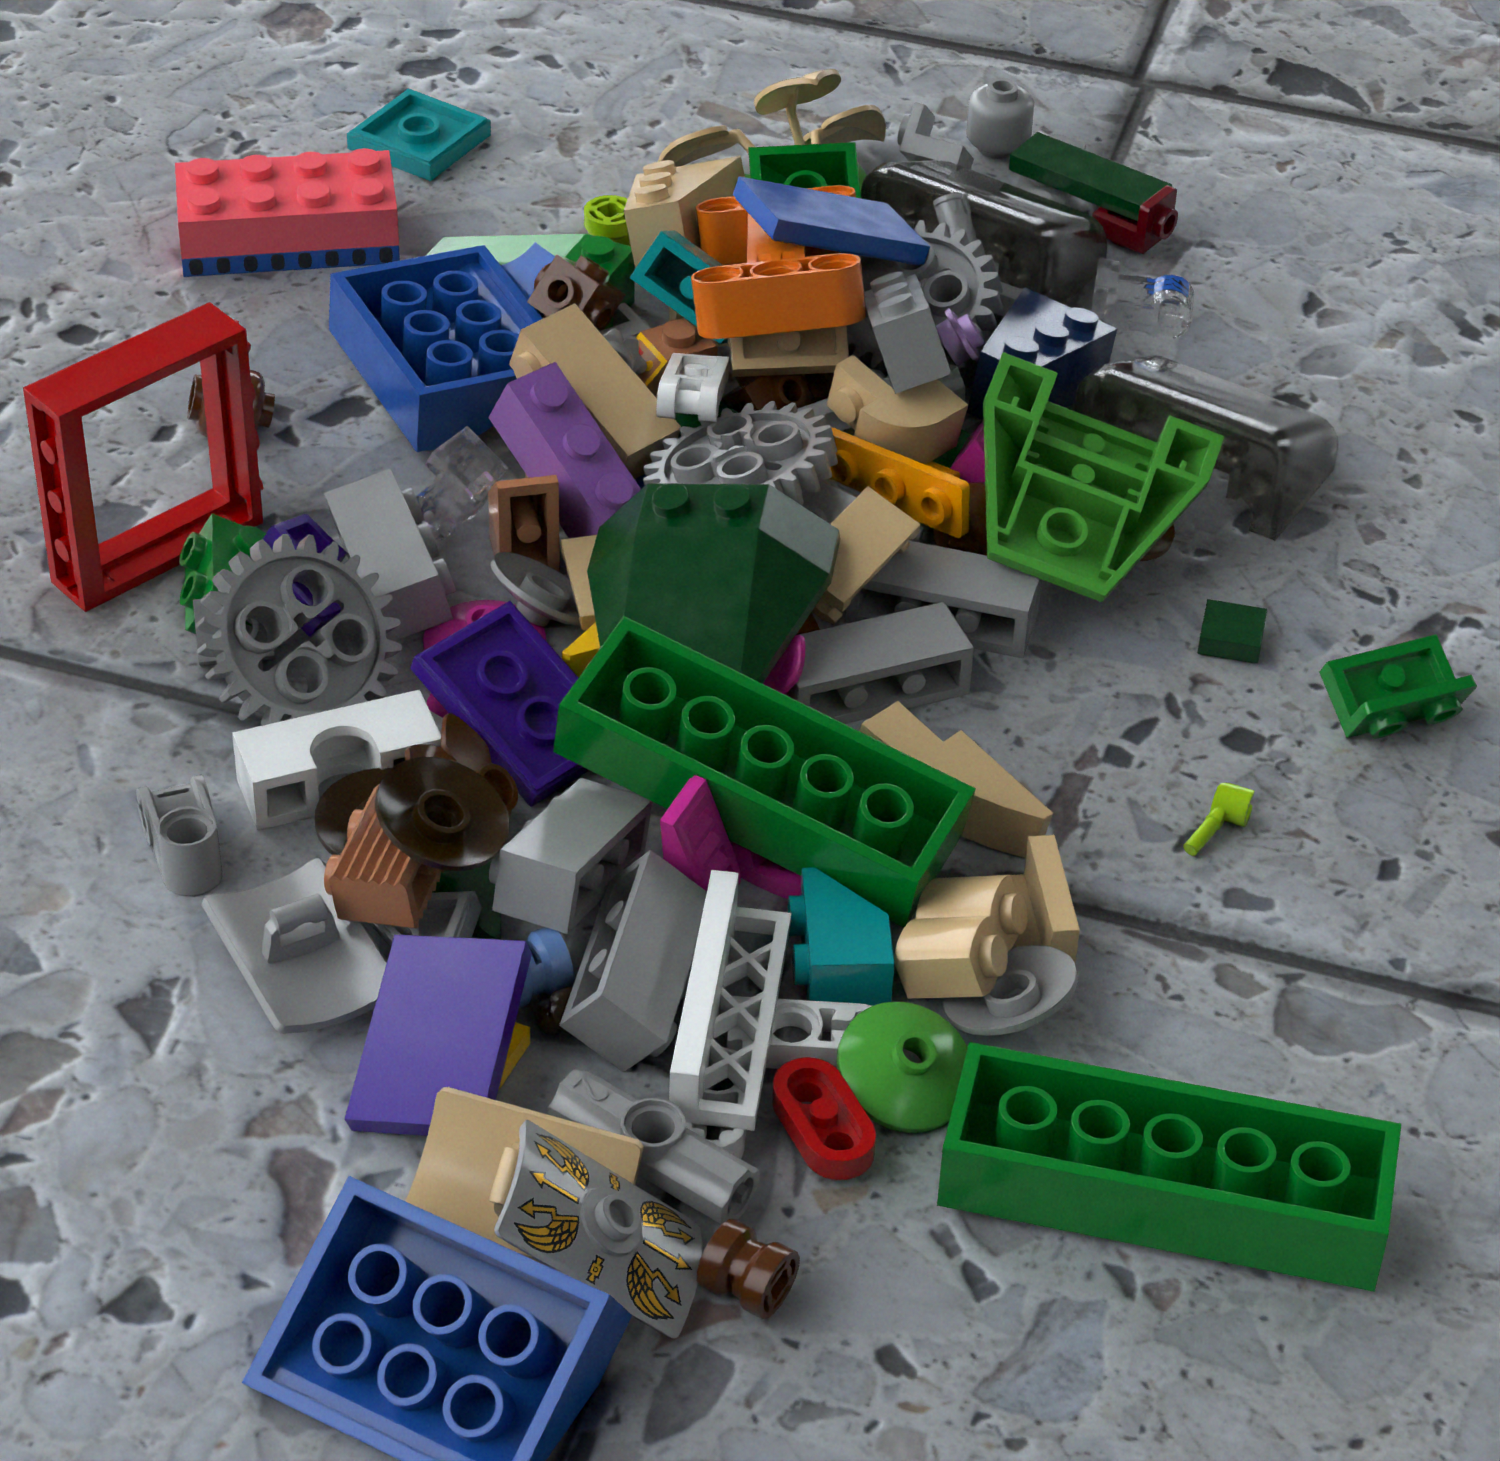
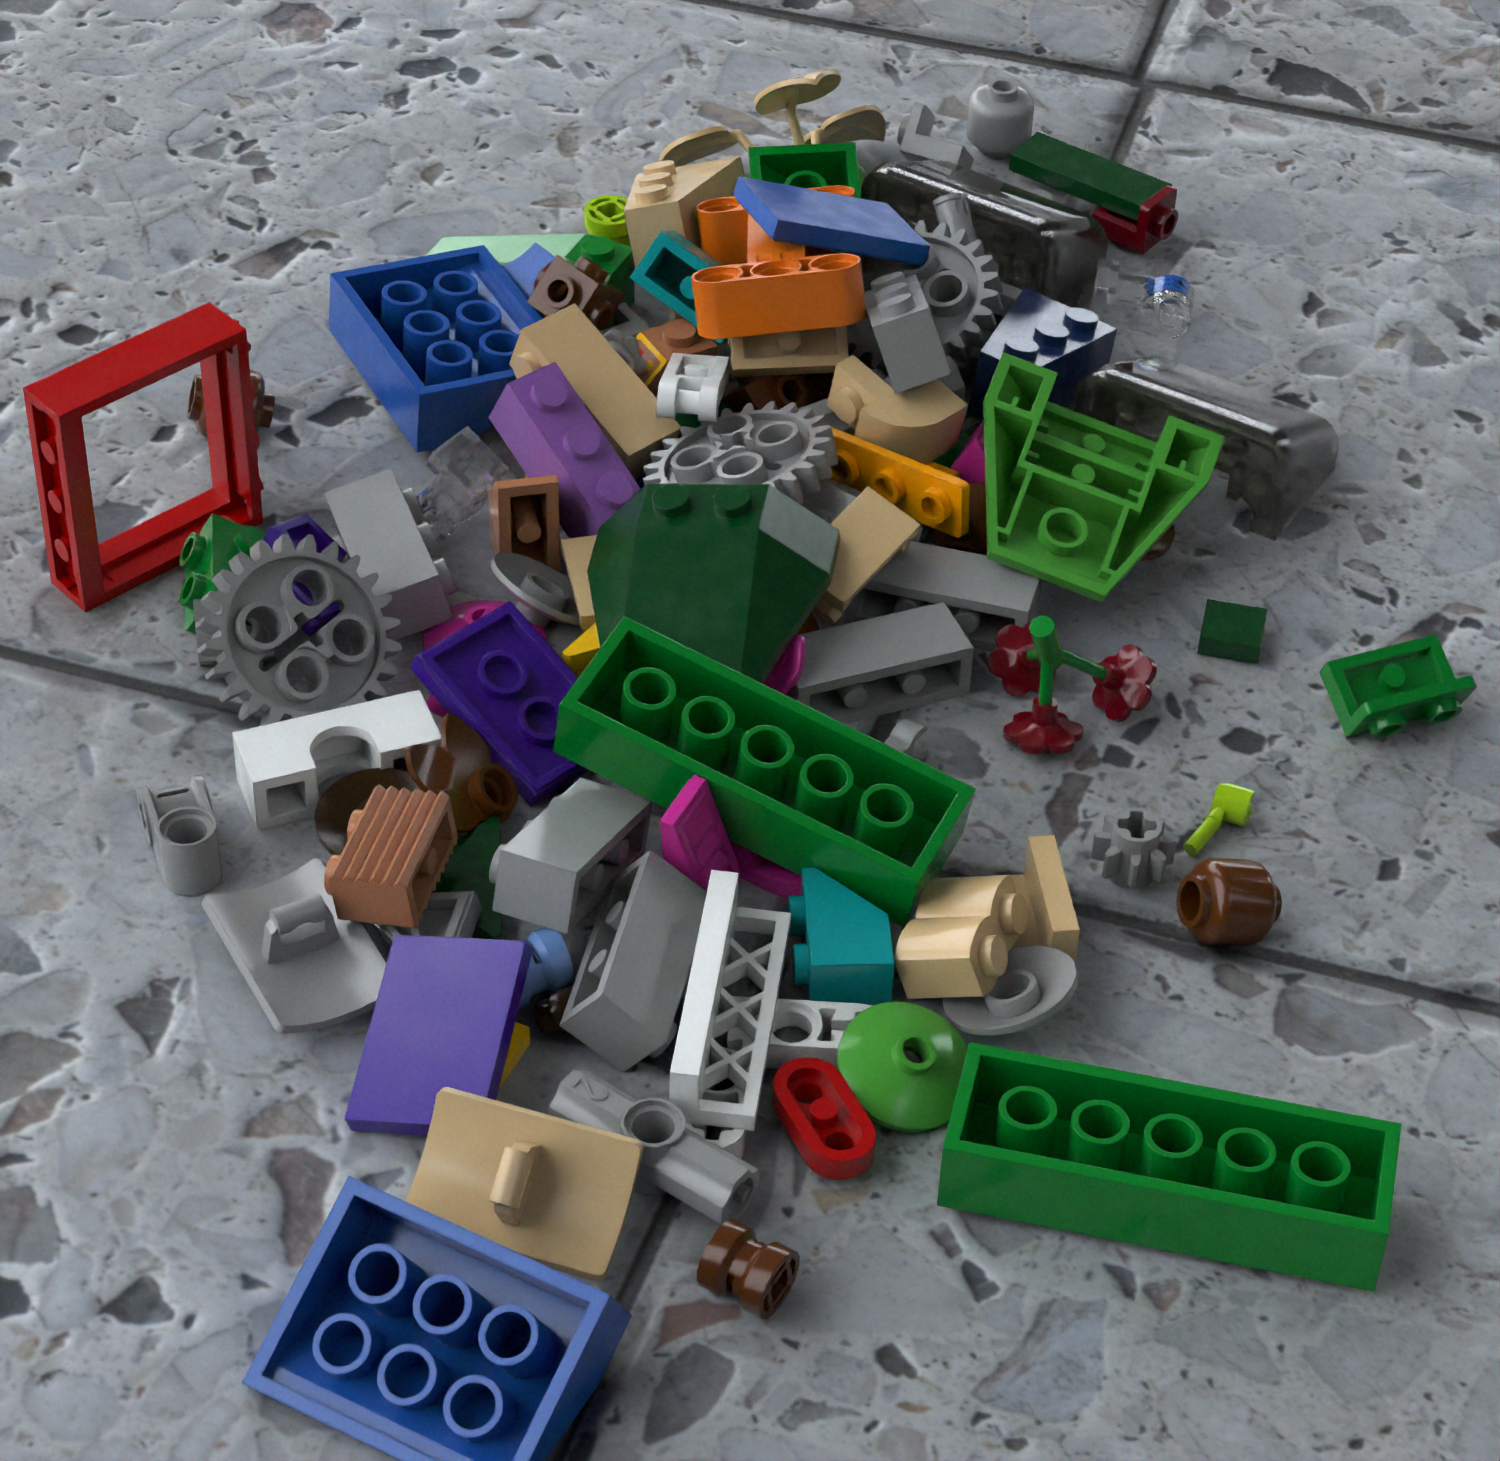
coral brick [175,148,400,277] -> none
teal tile [347,88,491,181] -> none
dark brown dish [375,757,509,871] -> none
light grey shield [494,1120,702,1338] -> none
tan slope [859,701,1053,858] -> none
lavender plate [936,308,985,366] -> none
none -> dark red plant [987,615,1157,754]
none -> light grey gear [1091,807,1177,889]
none -> reddish brown head [1176,858,1282,946]

